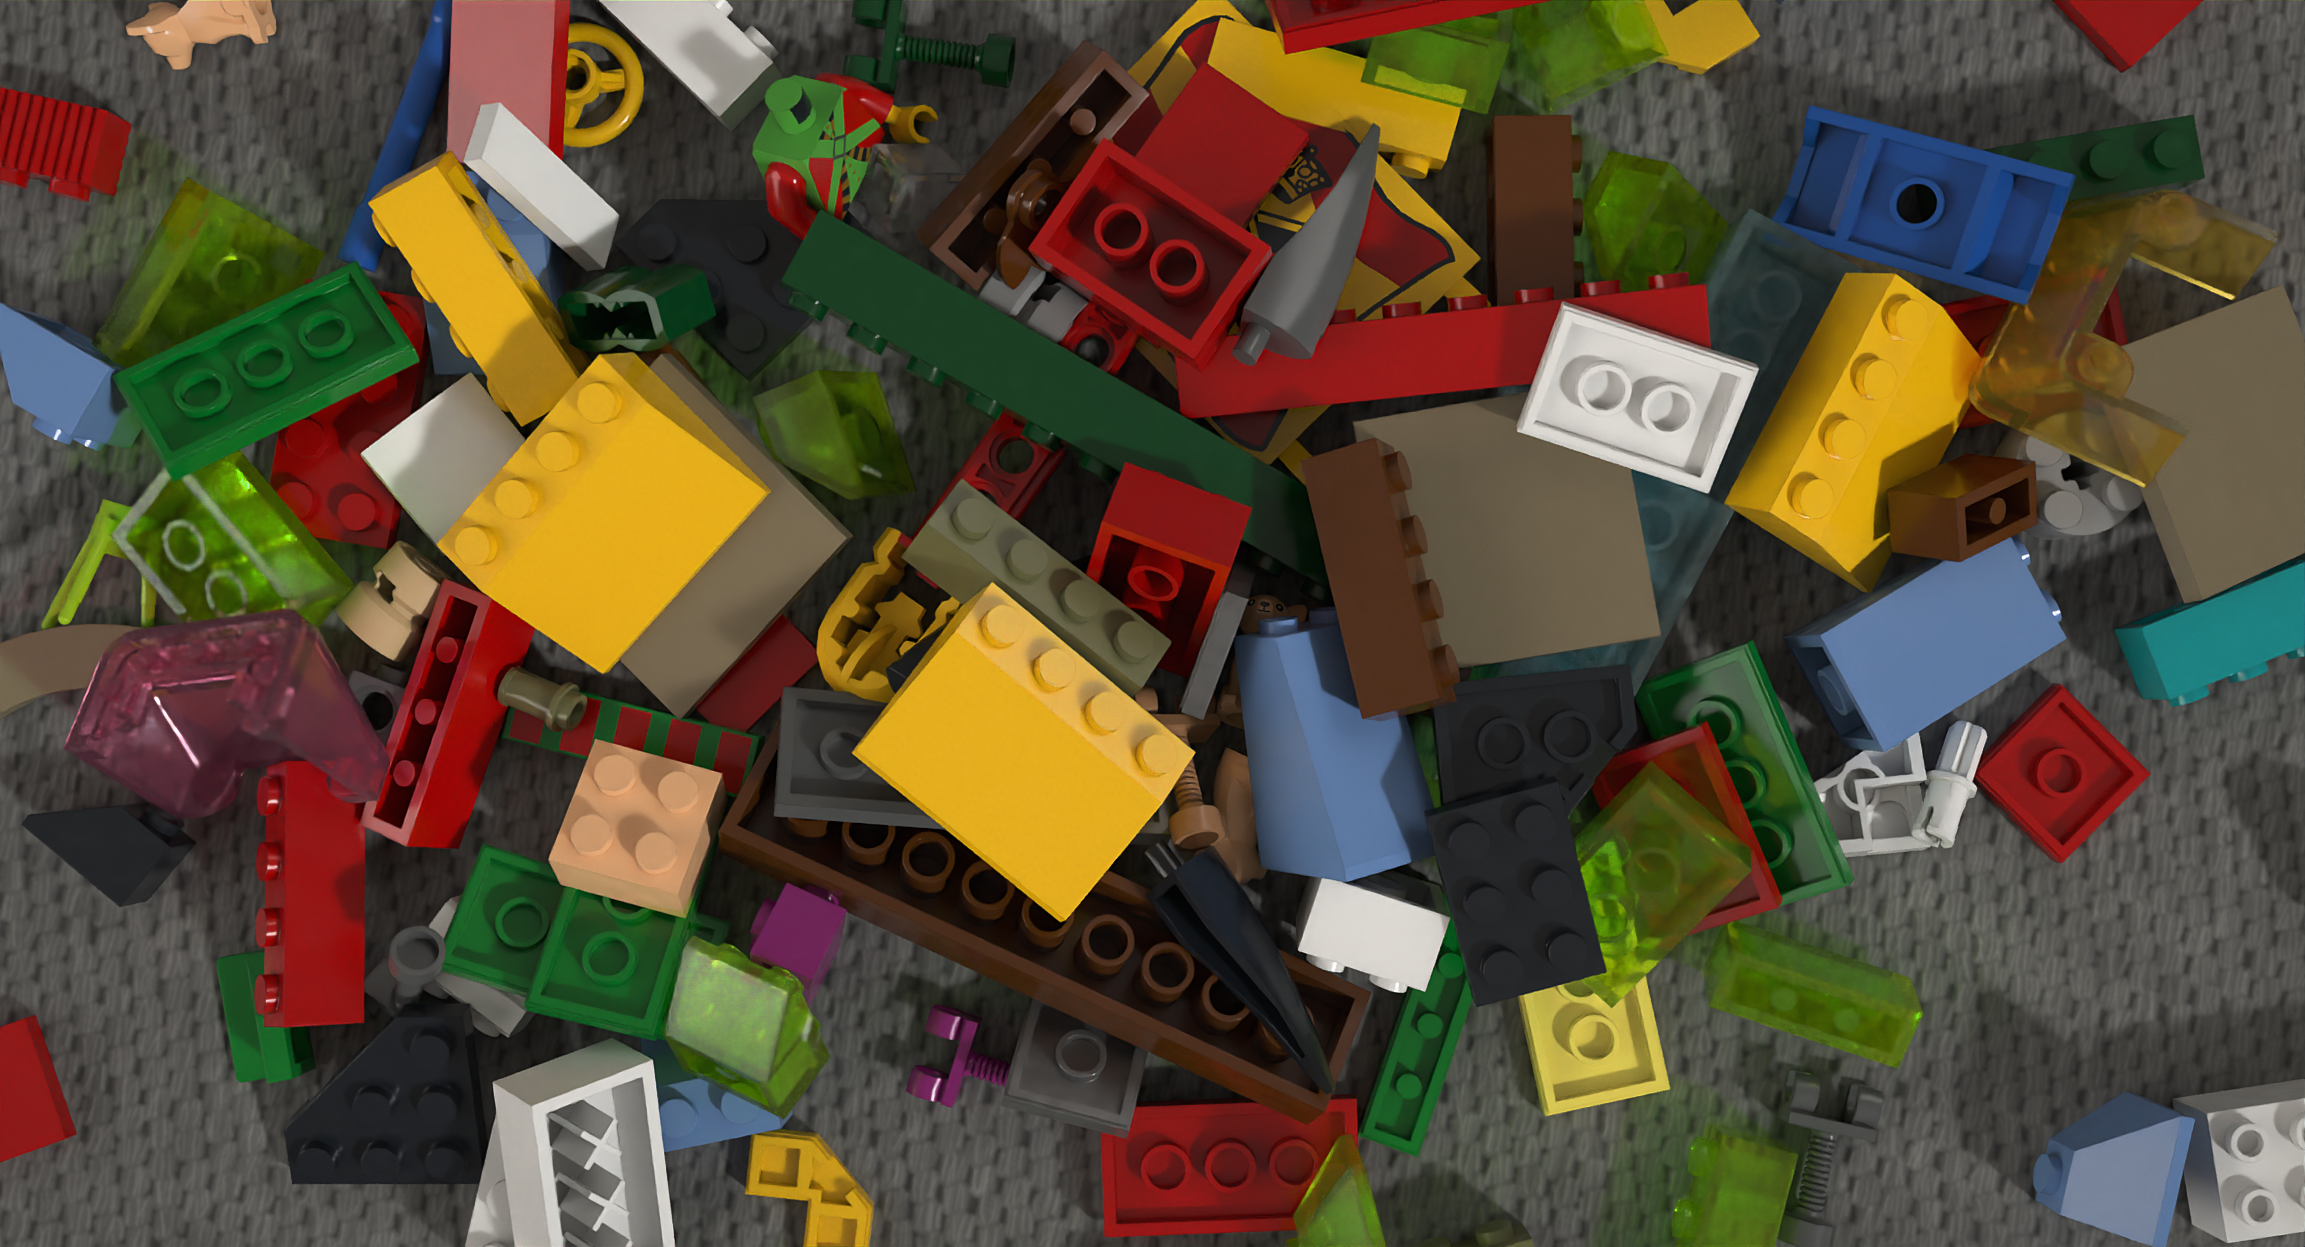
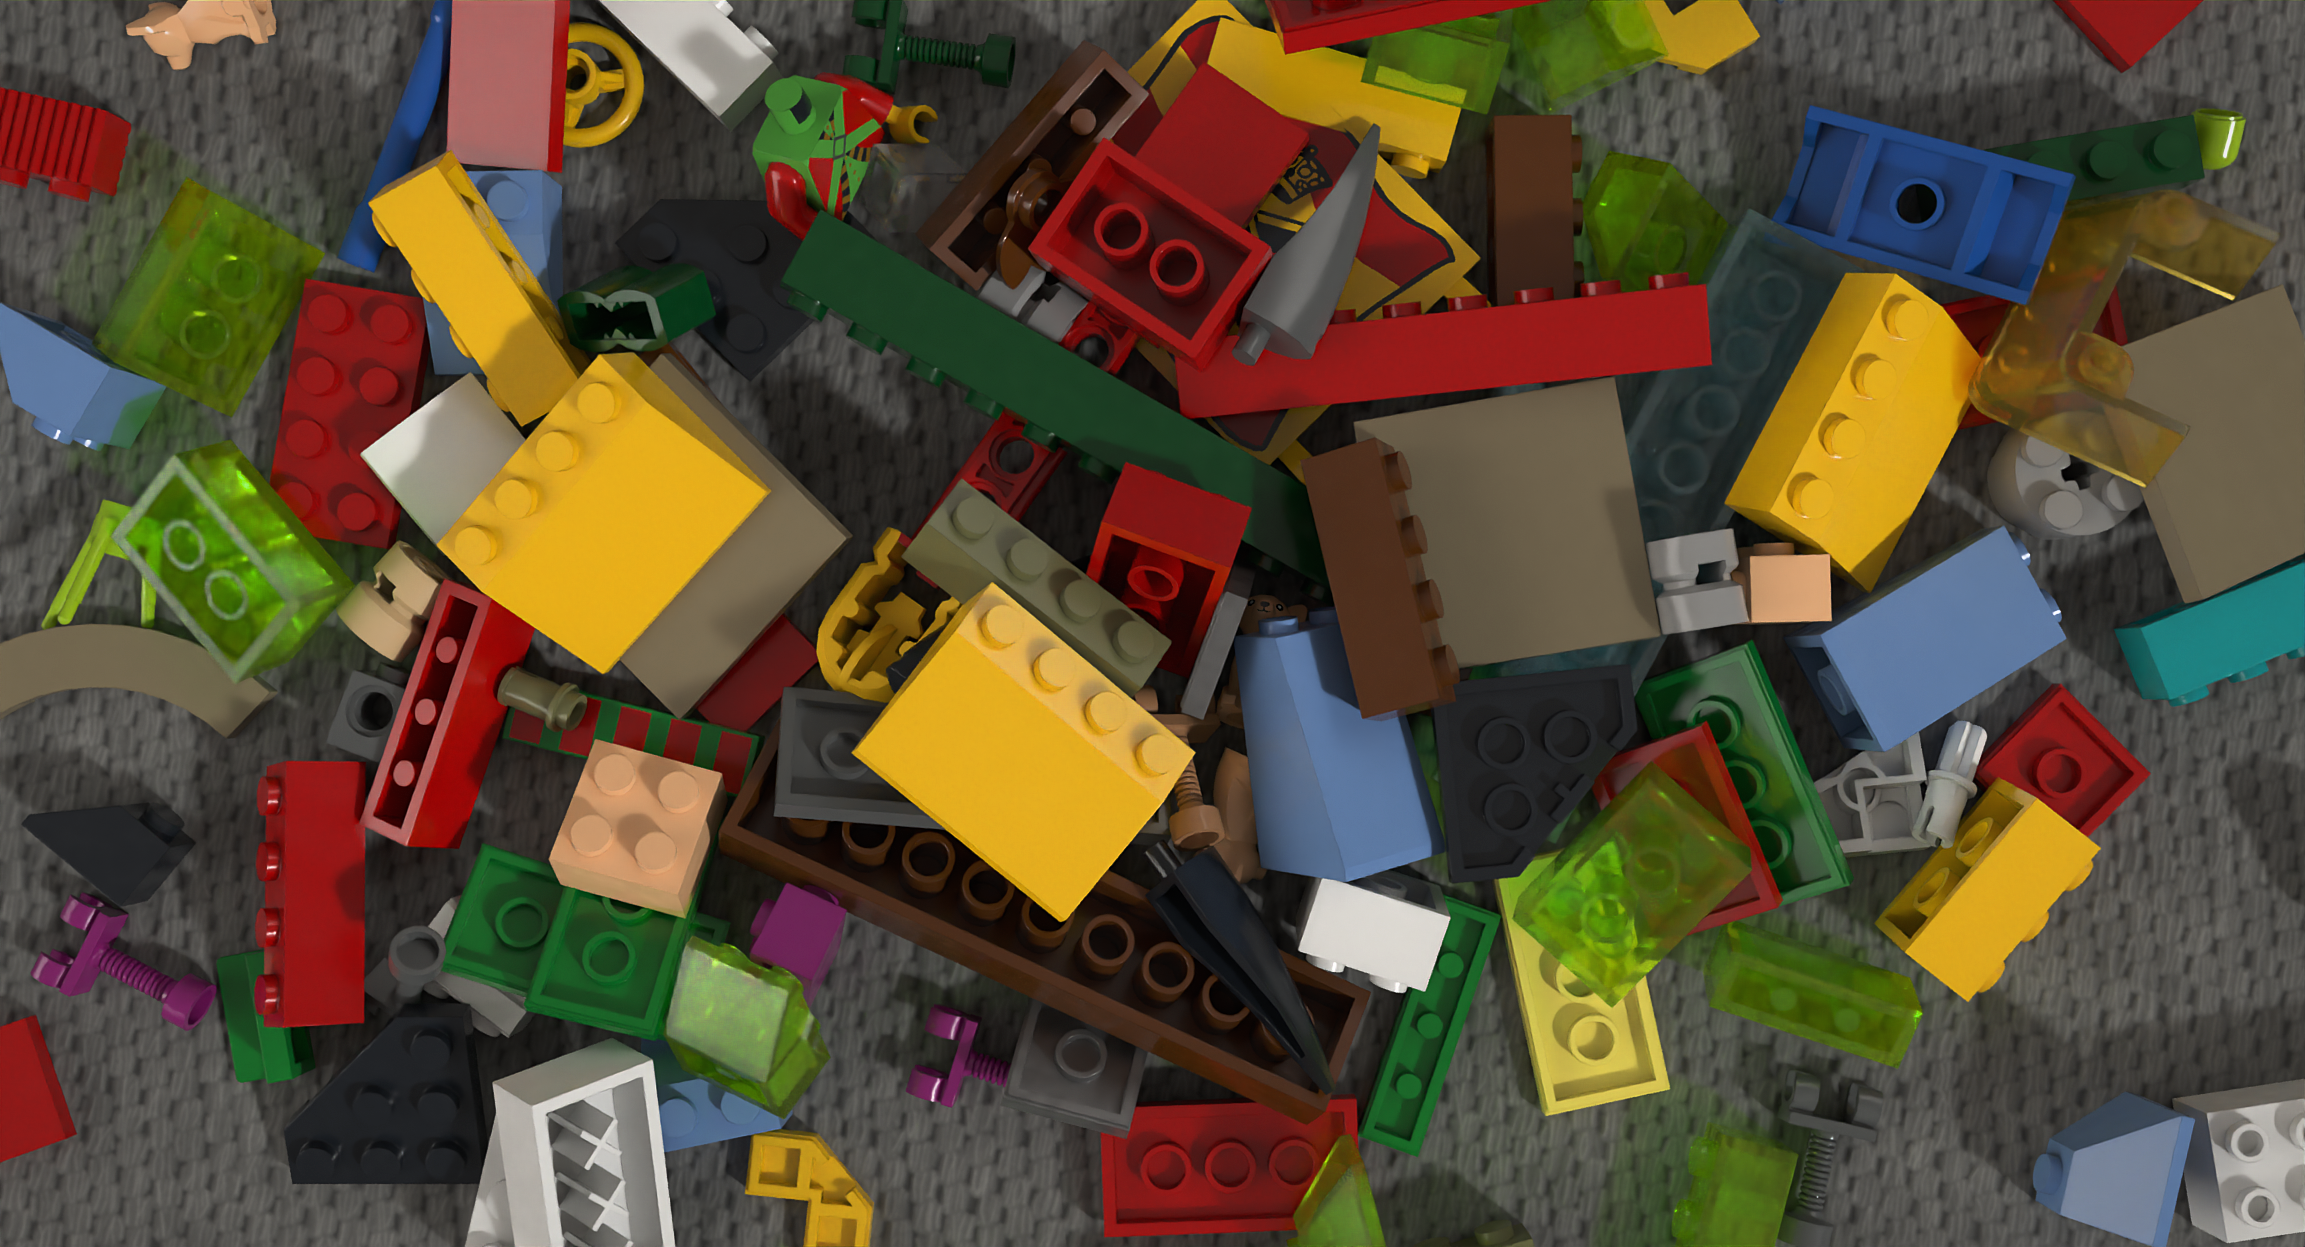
clear pink windscreen [63,609,389,819] -> none
green tile [111,260,420,482] -> none
white tile [463,102,620,271] -> none
clear neon green slope [753,370,917,500] -> none
black plate [1423,776,1607,1007] -> none
white tile [1516,301,1759,494] -> none
reddish brown brick [1886,453,2038,562] -> none
none -> magenta bar [30,892,217,1031]
none -> light grey wheel [1645,528,1749,635]
none -> light nougat brick [1730,543,1832,625]
none -> yellow brick [1874,777,2101,1002]
none -> lime piece [2191,108,2246,170]

